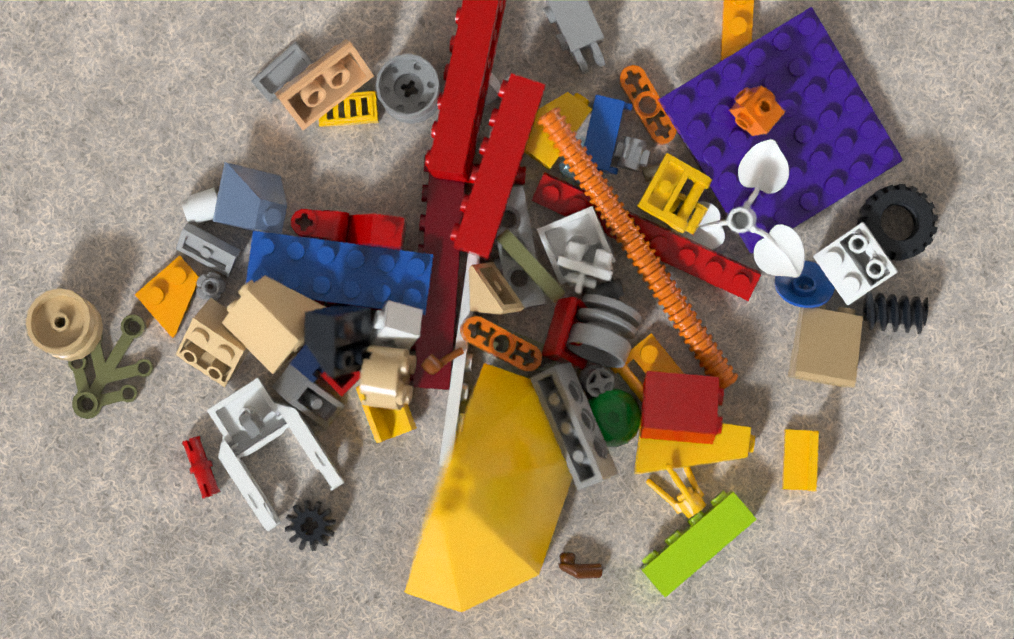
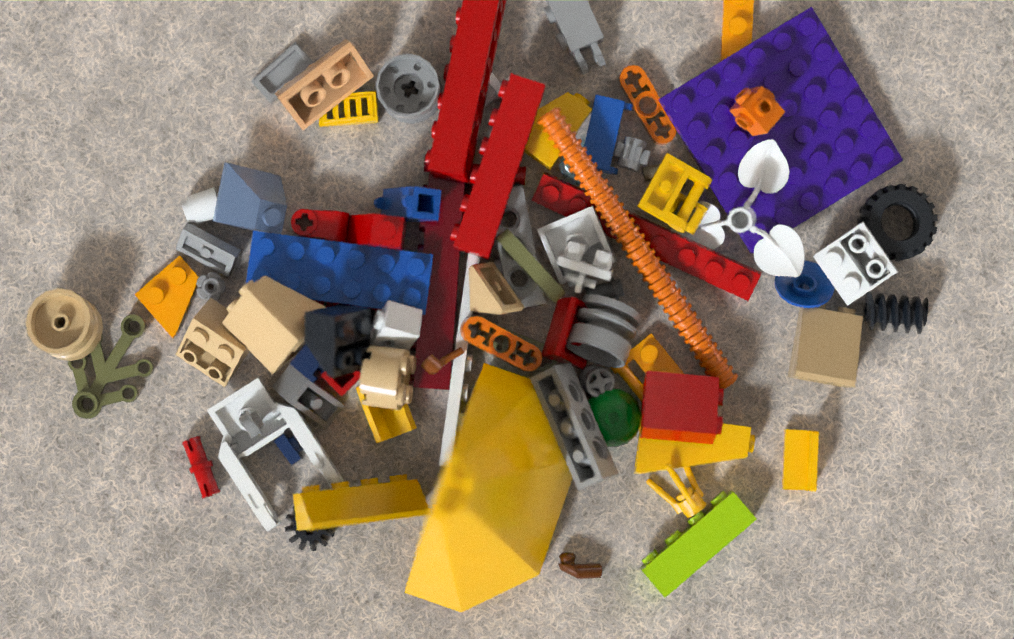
none -> dark blue plate [274,434,304,465]
none -> yellow slope [293,474,430,530]
none -> blue brick [374,186,442,222]

